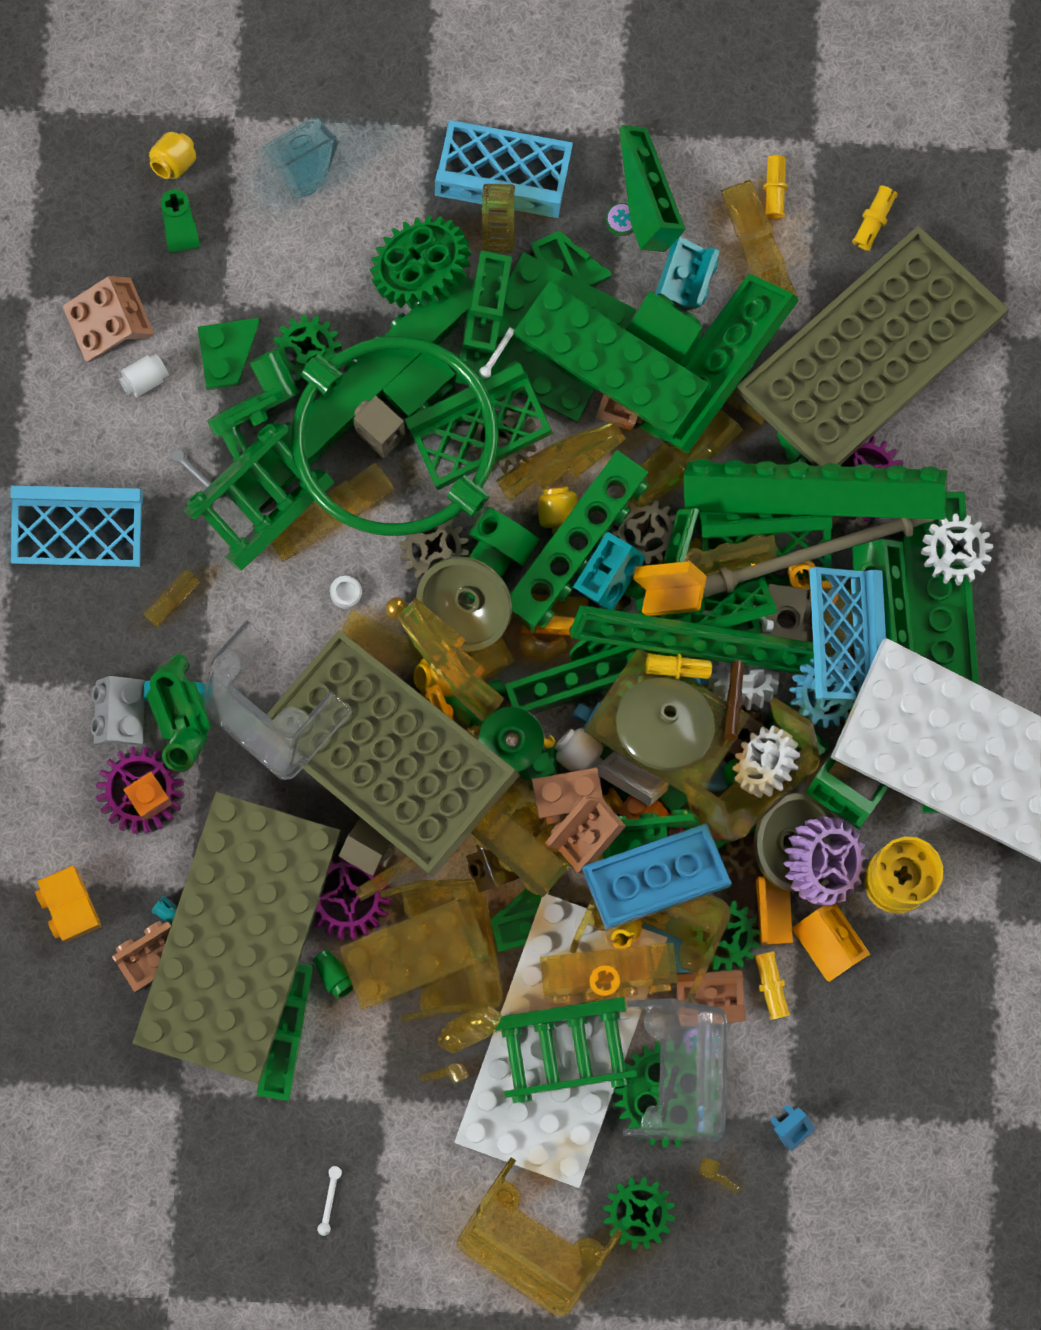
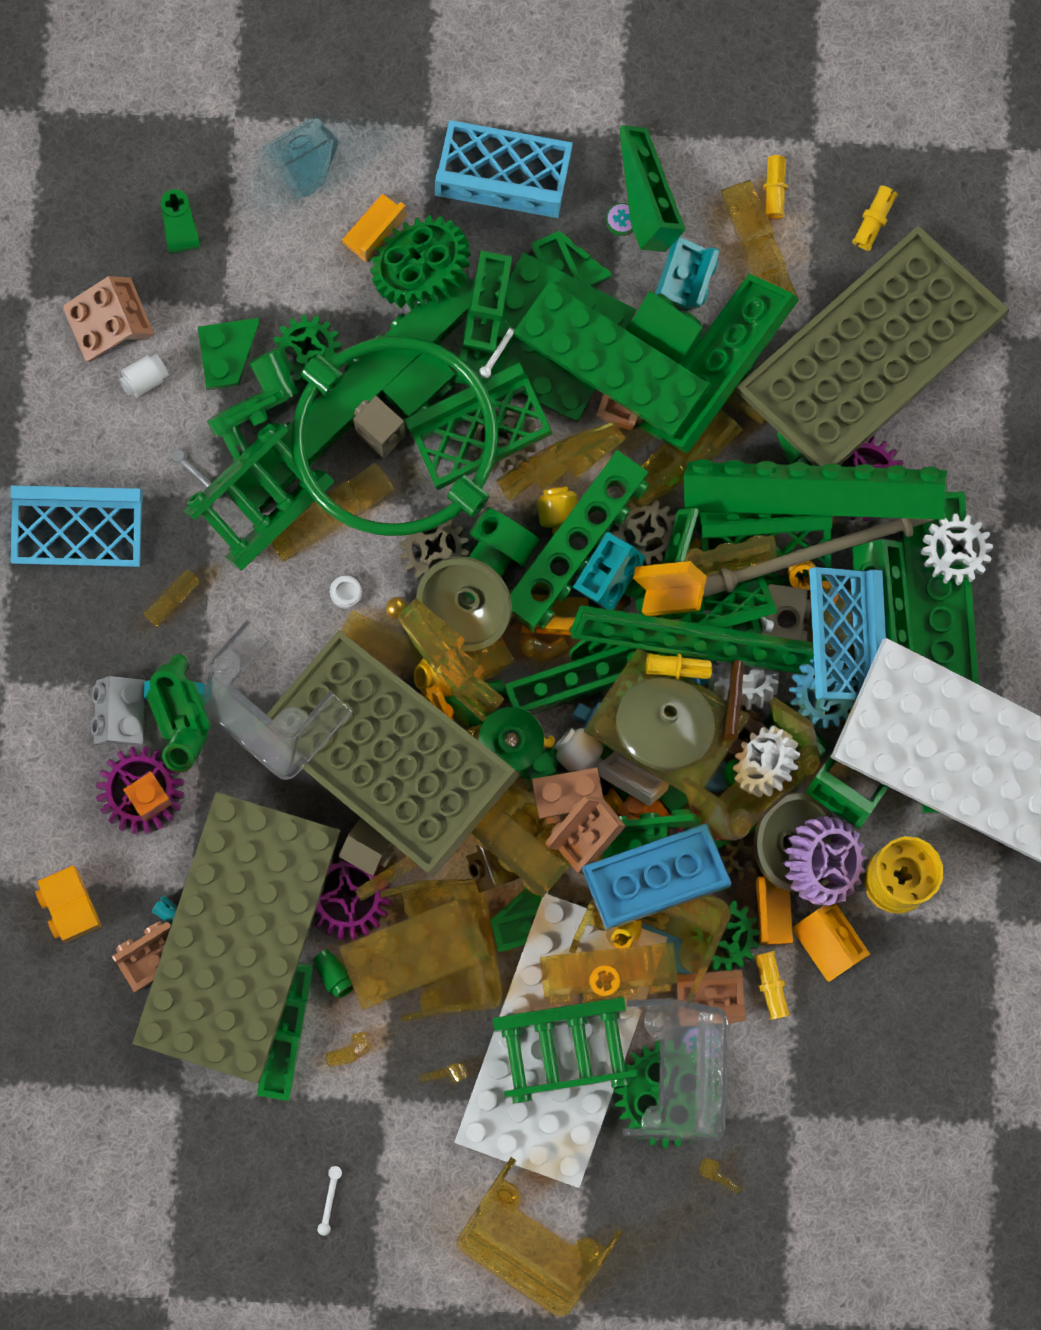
yellow head [149,132,196,179] -> none
clear yellow beam [437,1004,501,1054] -> none
clear yellow slope [482,184,515,251] -> none
green gear [603,1177,675,1250] -> none
dark azure tile [771,1105,815,1151] -> none
none -> clear yellow arm [326,1032,372,1068]
none -> light orange panel [342,193,407,262]

